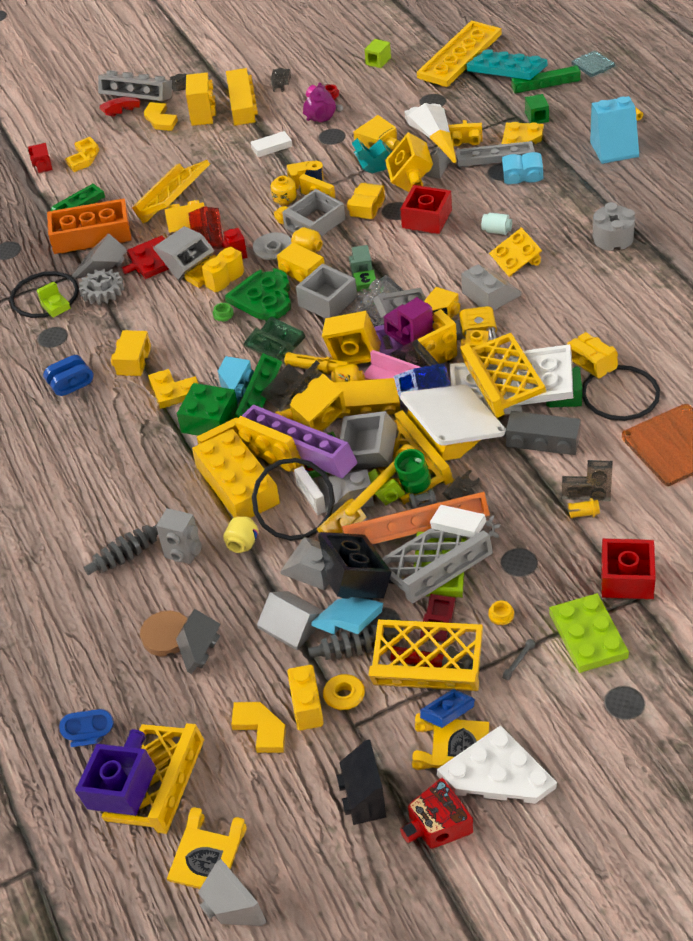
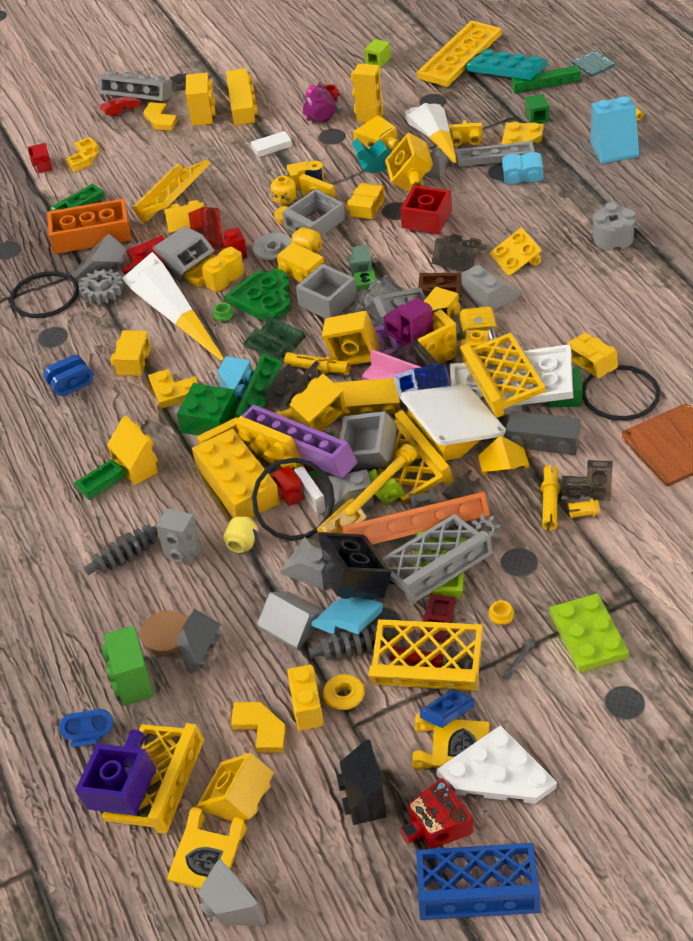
lime bracket [37,282,71,317] -> none
clear smoke plate [271,68,291,92] -> none
yellow head [331,364,365,383] -> none
green wheel [394,449,431,494] -> none
white tile [430,505,486,538] -> none
light aqua brick [481,212,512,235] -> none
red brick [601,538,656,599] -> none
none -> green plate [74,459,127,500]
none -> bright green brick [101,626,154,706]
none -> yellow slope [107,415,158,486]
none -> white plate [122,252,224,362]
none -> yellow slope [196,753,275,822]
none -> red brick [270,466,305,507]
none -> yellow brick [351,63,383,123]
none -> blue fence [416,843,541,920]
none -> reddish brown wing [418,273,462,305]
none -> clear smoke bracket [431,234,487,271]
none -> yellow slope [478,435,529,475]
none -> yellow pin [541,465,560,531]

